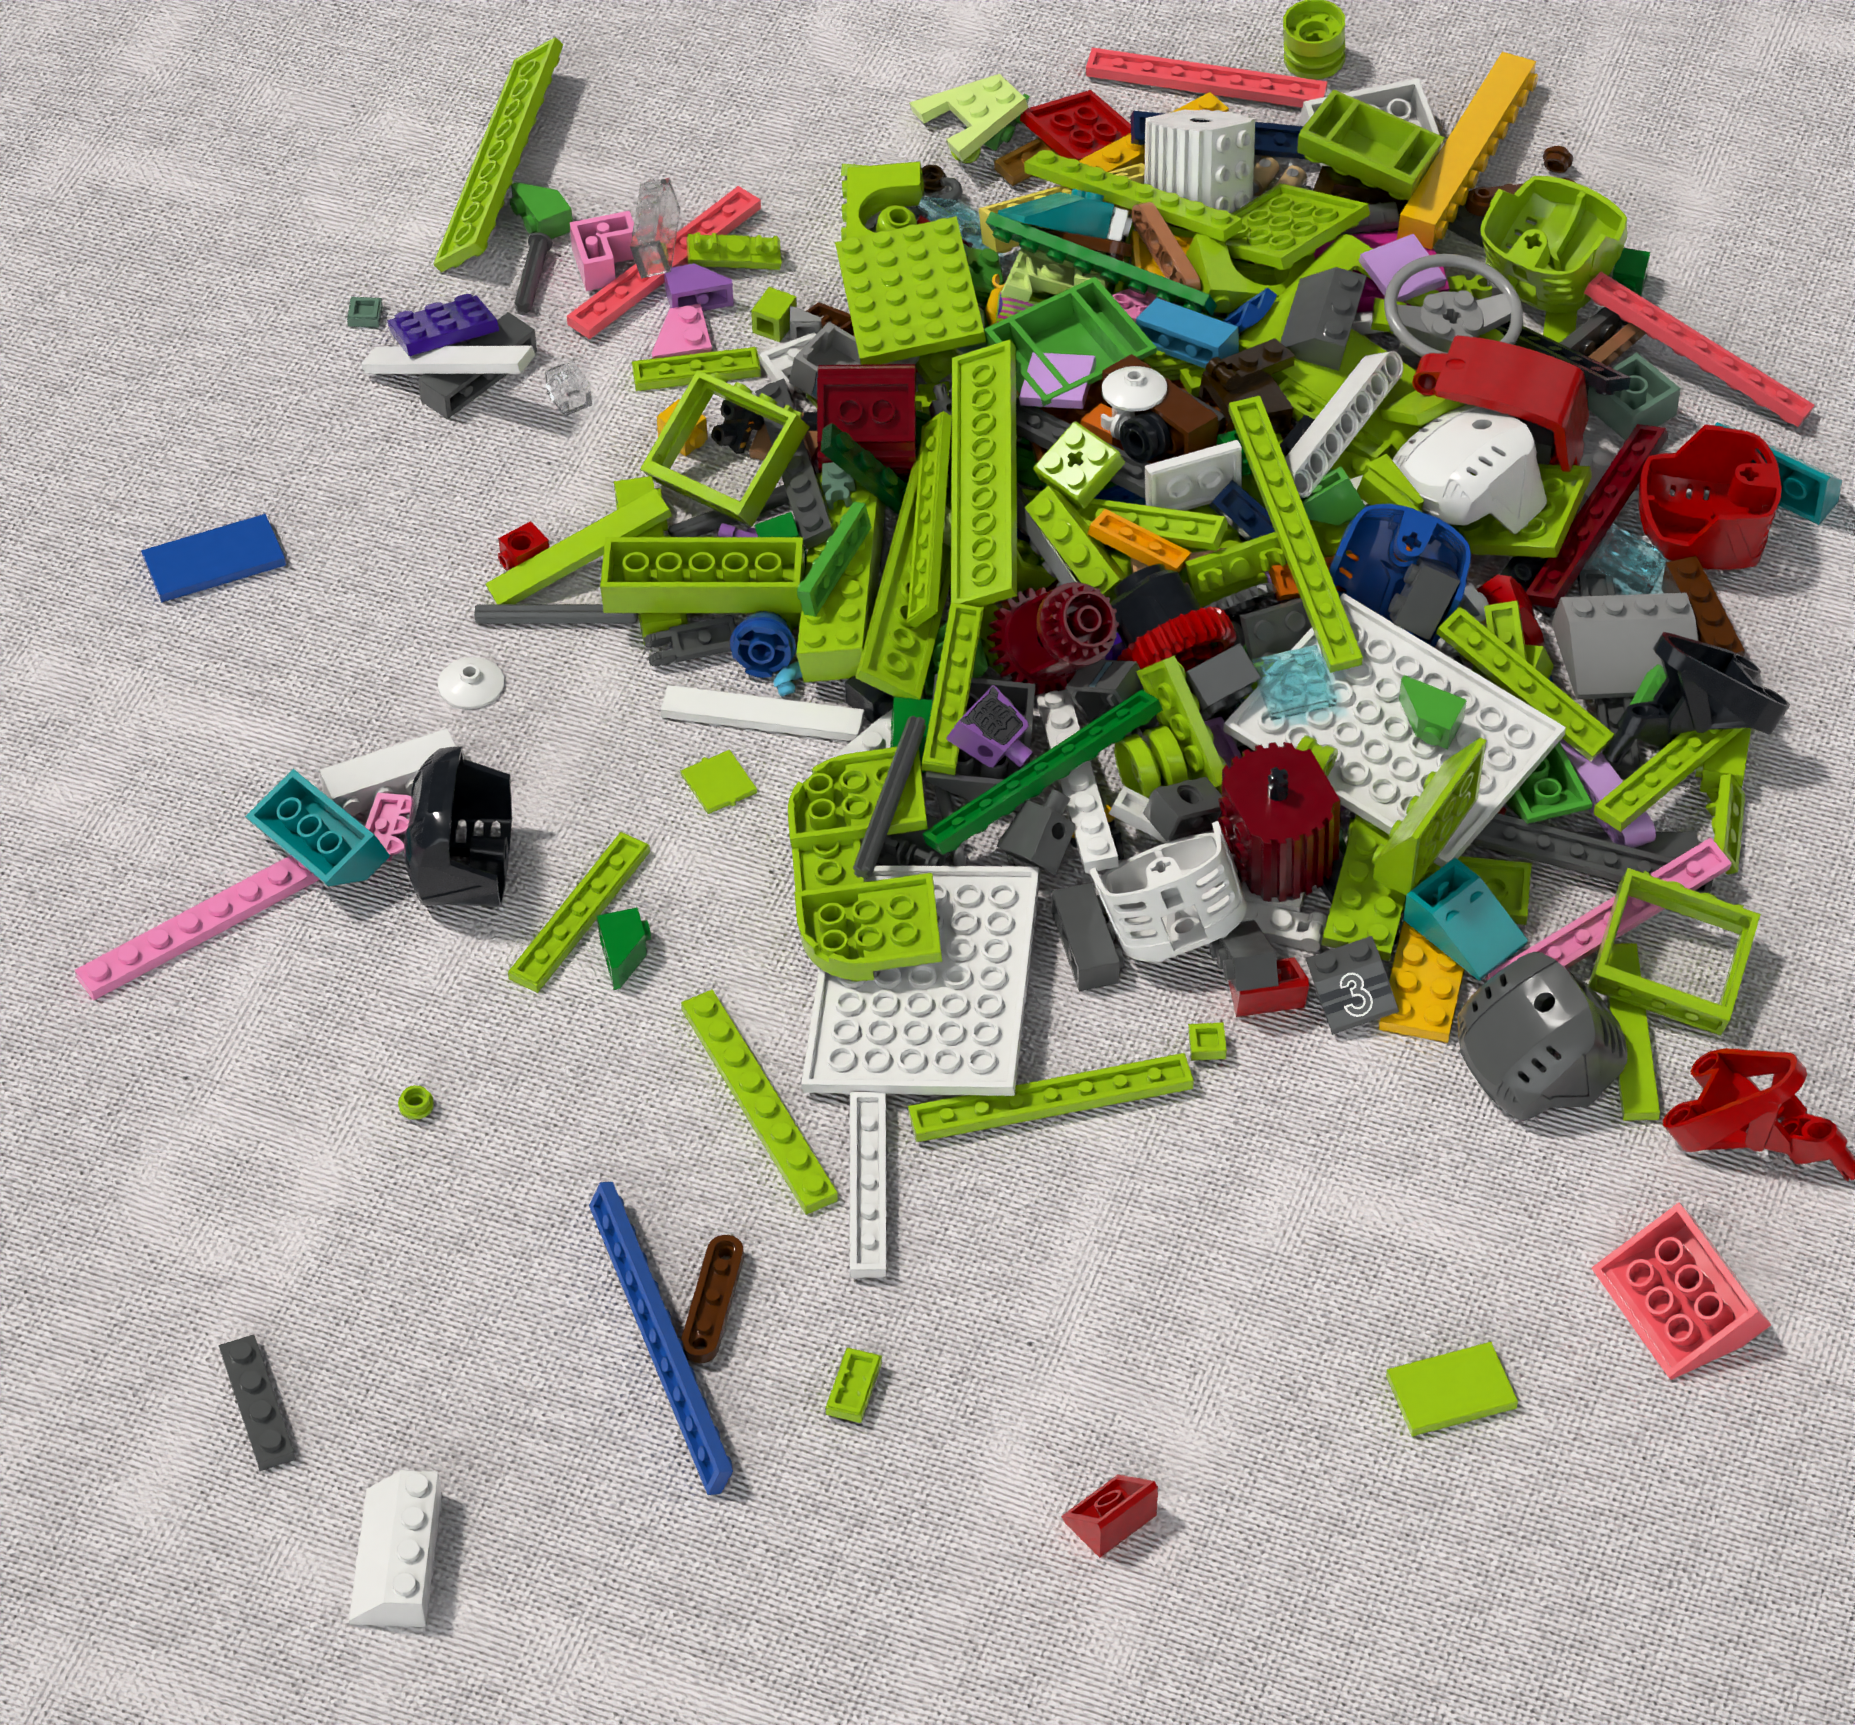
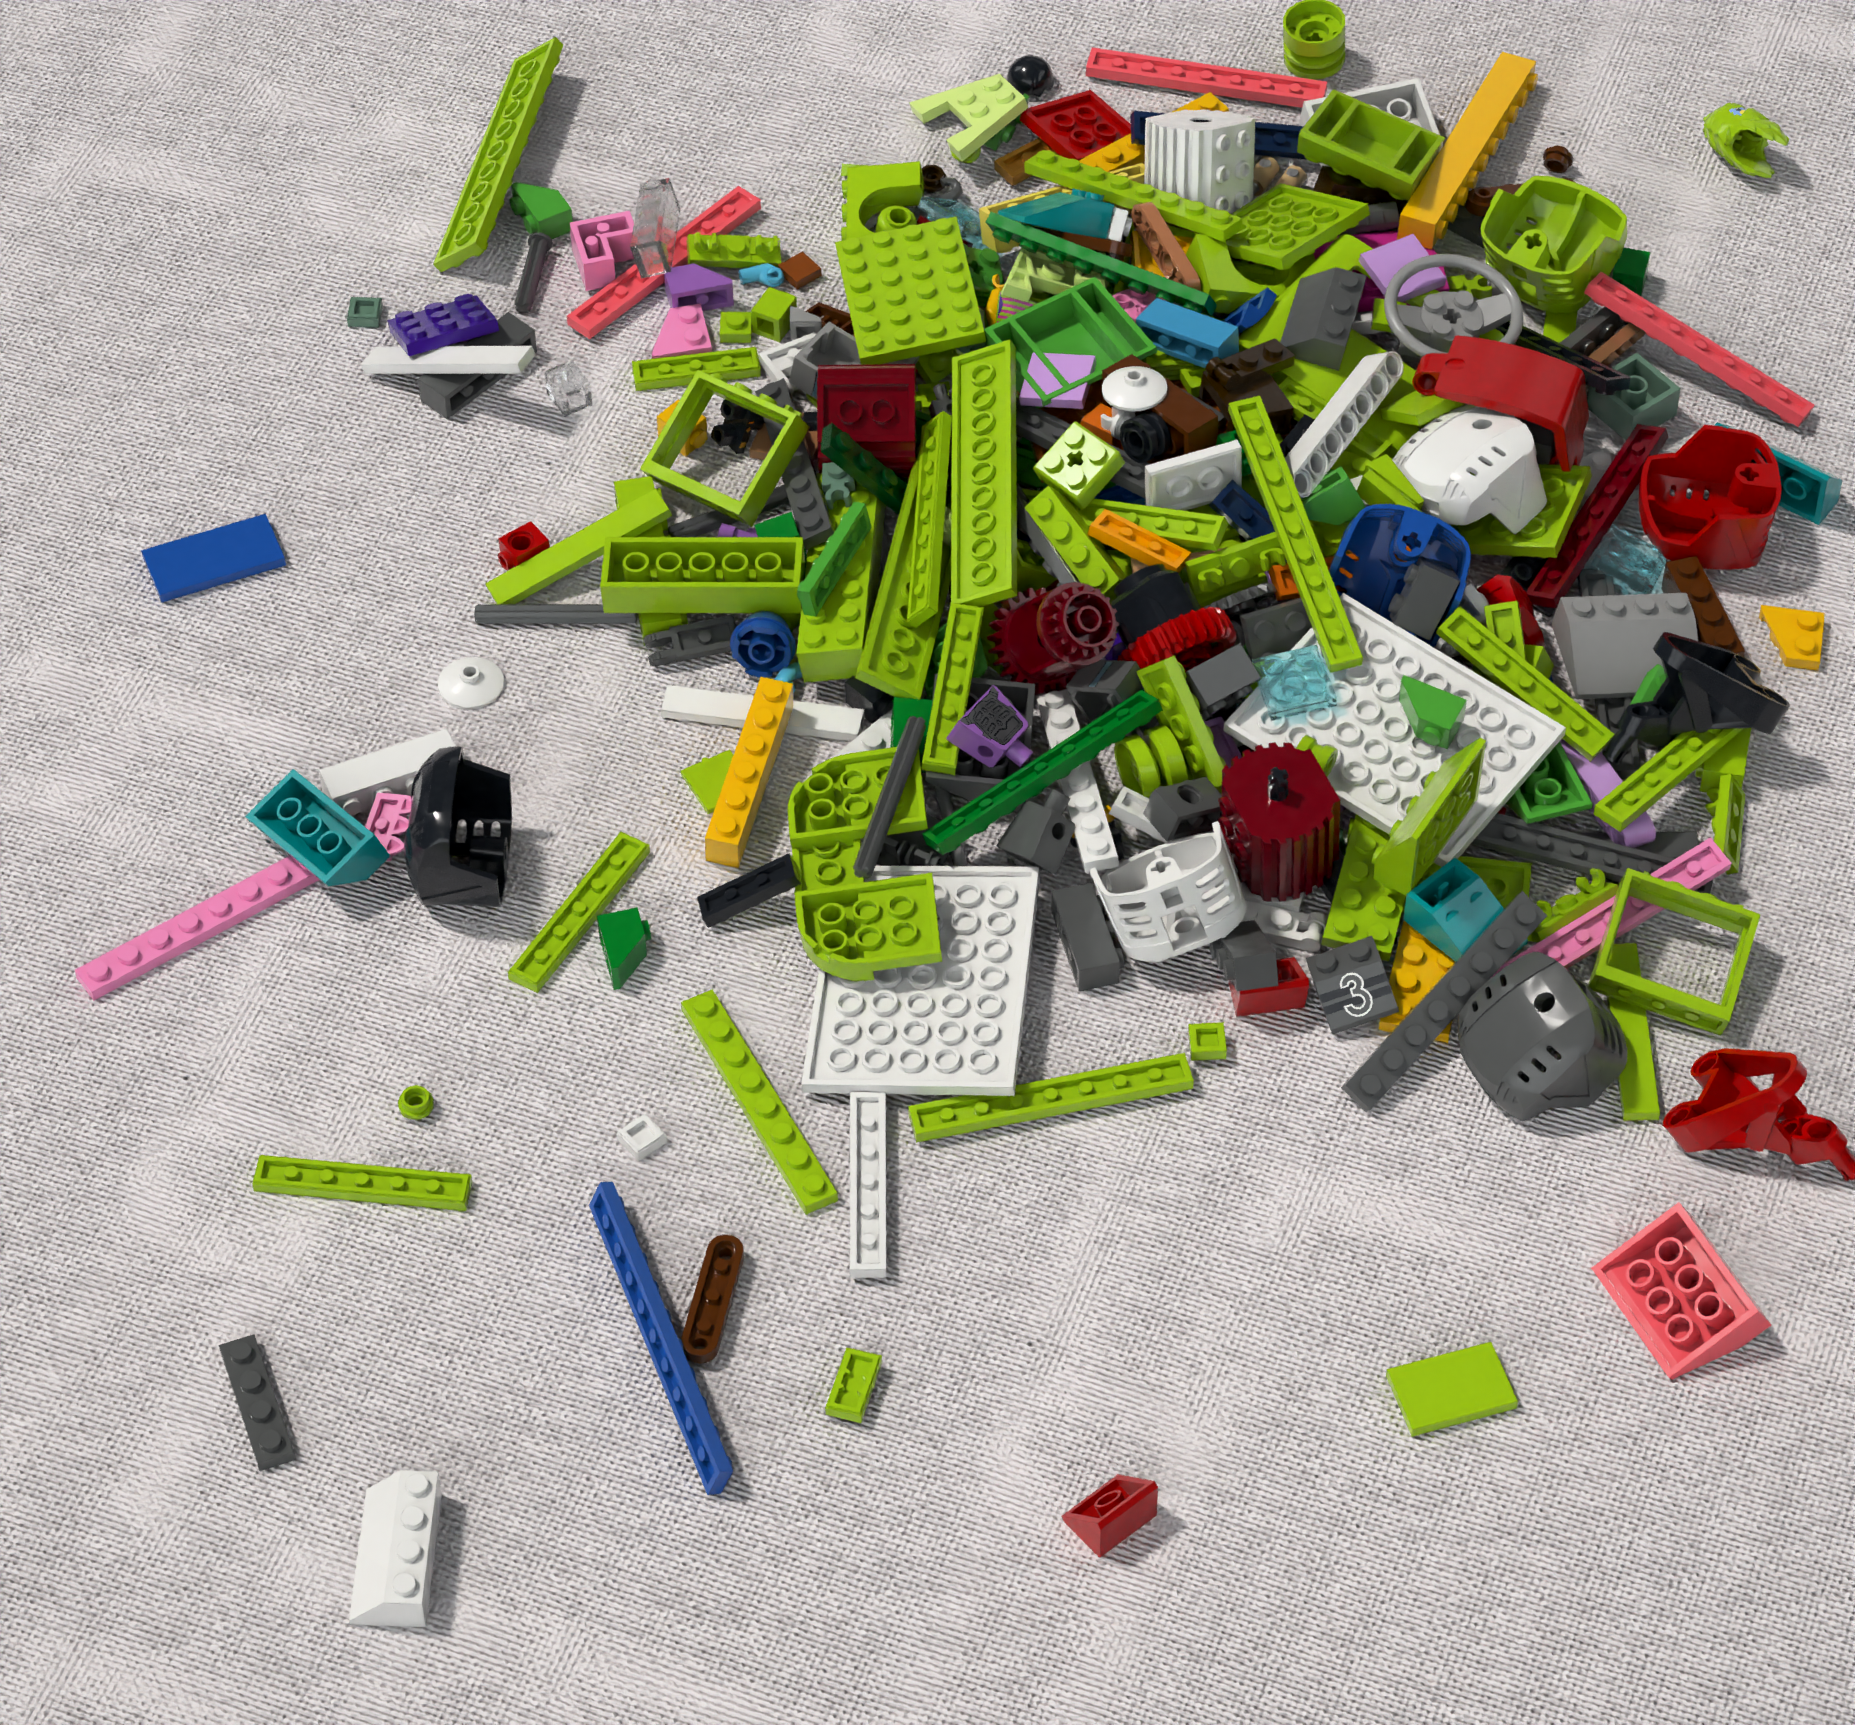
none -> lime tile [252,1155,472,1211]
none -> white tile [616,1113,667,1161]
none -> black plate [697,853,801,928]
none -> yellow brick [705,677,793,868]
none -> lime plate [720,312,752,343]
none -> medium azure arm [738,263,784,287]
none -> dark orange tile [778,251,822,290]
none -> black hair [1007,54,1054,97]
none -> dark grey plate [1341,891,1548,1112]
none -> lime plate [1527,868,1618,942]
none -> lime head [1703,103,1789,178]
none -> yellow wing [1759,605,1825,671]

